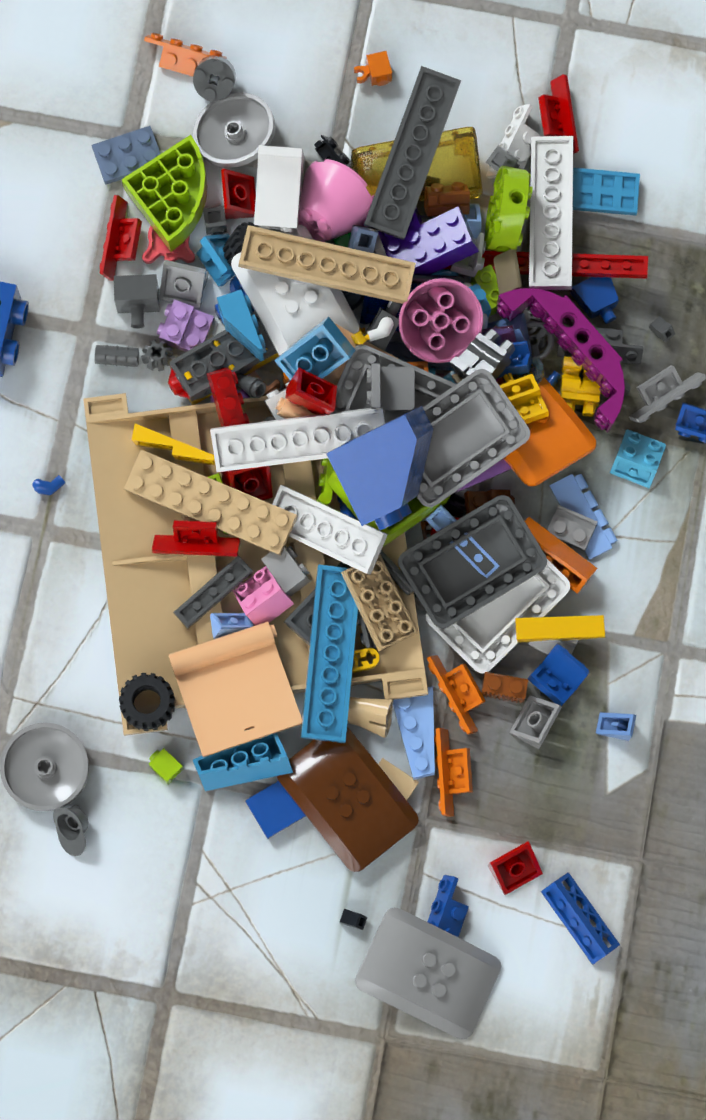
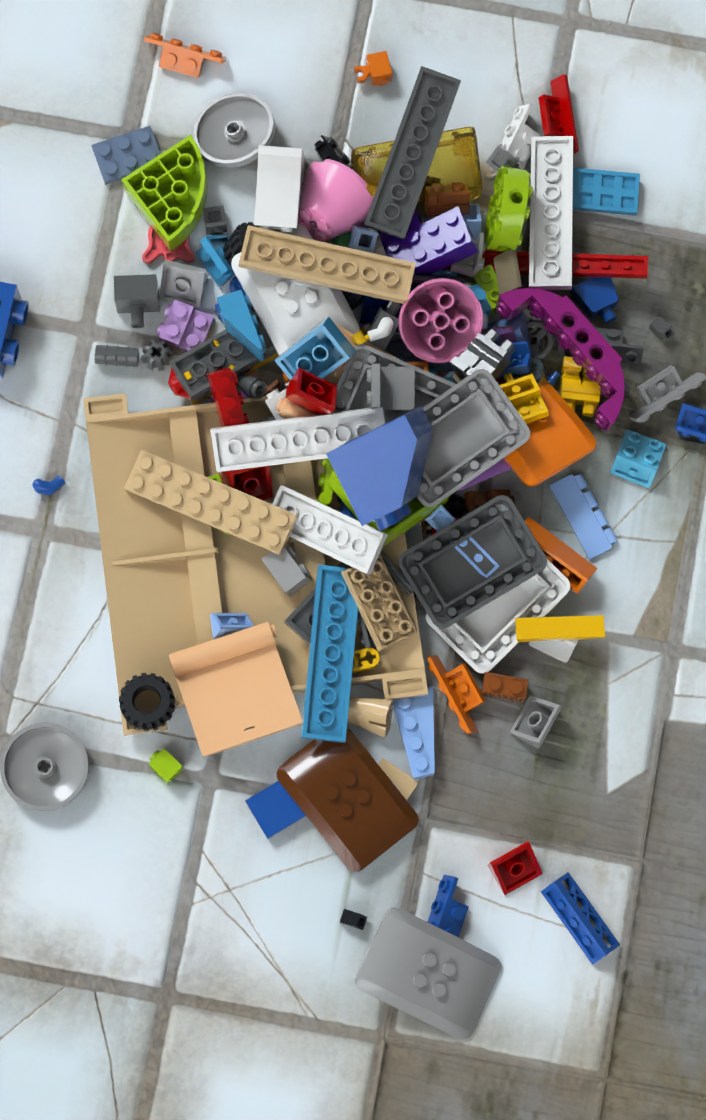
dark grey piece [53,805,89,856] -> none
red bracket [100,195,142,281] -> none
yellow slope [132,423,215,465] -> none
red bracket [152,520,240,557] -> none
dark grey tile [173,555,253,629] -> none
dark grey brick [193,56,236,101] -> none
dark azure wedge [193,733,293,791] -> none
red slope [221,169,256,220] -> none
bright pink slope [233,566,294,626] -> none
orange bracket [434,727,473,817] -> none
blue bracket [528,644,590,706] -> none
light grey plate [547,505,598,551] -> none
medium blue slope [596,712,636,741] -> none

